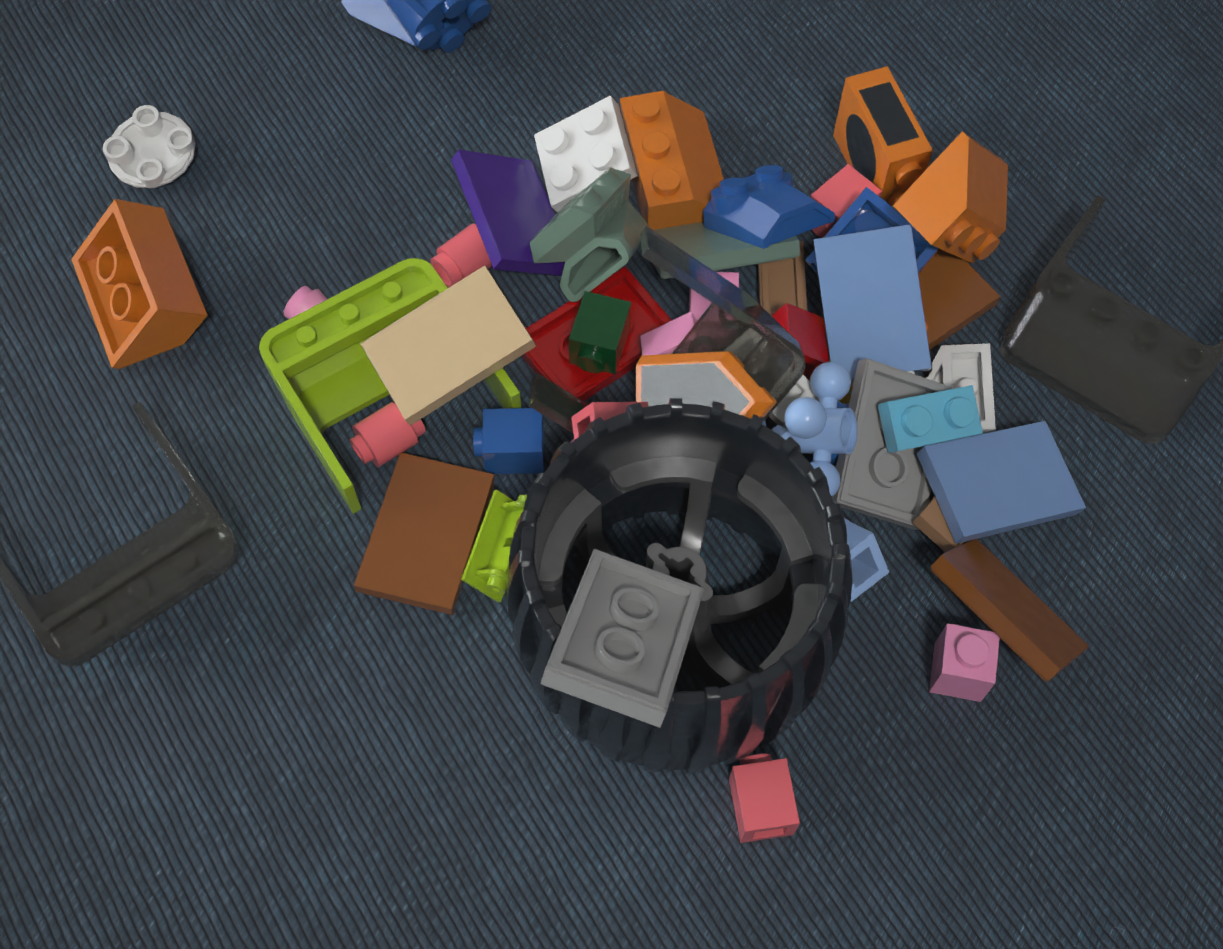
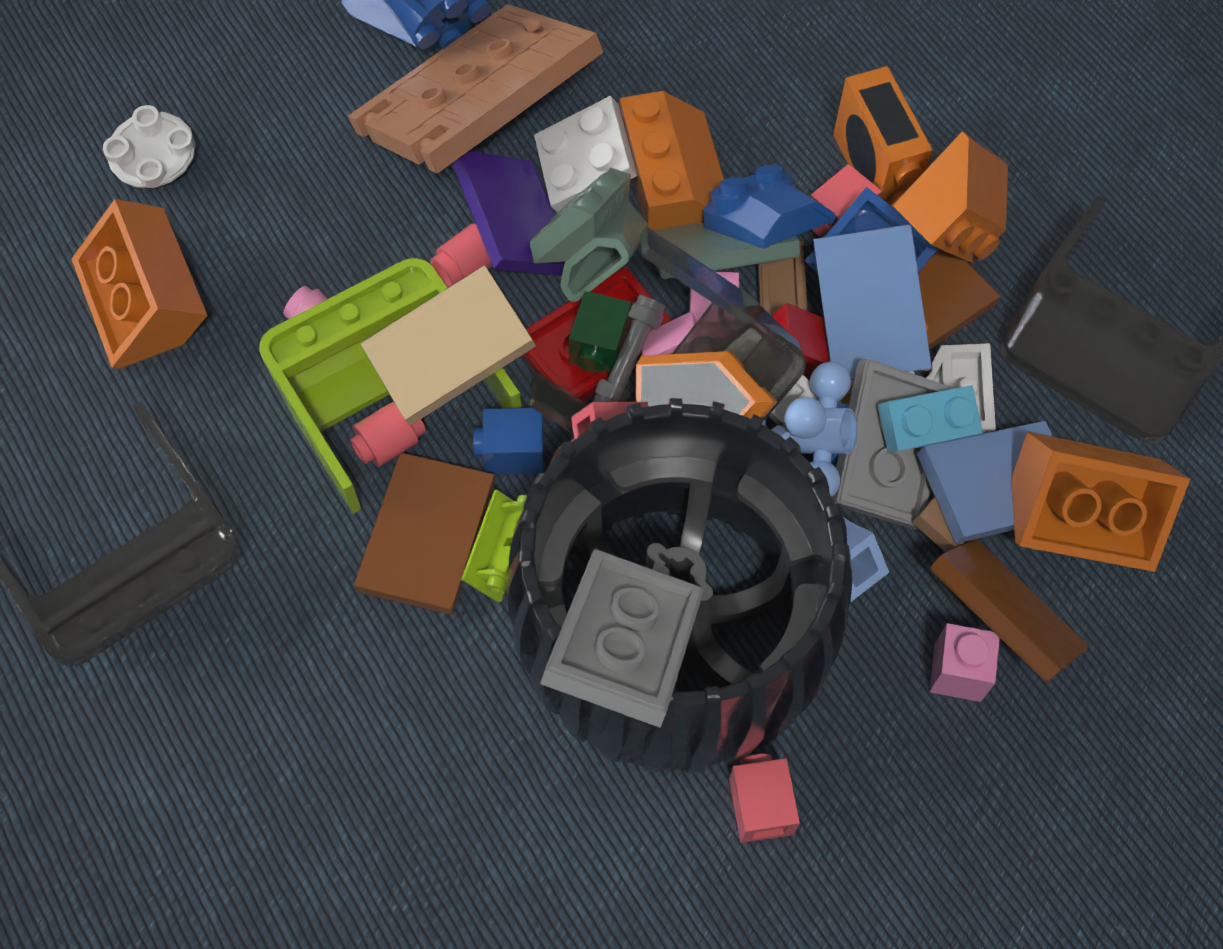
none -> nougat door [348,4,603,174]
none -> dark grey bar [593,295,666,402]
none -> orange slope [1011,431,1190,572]

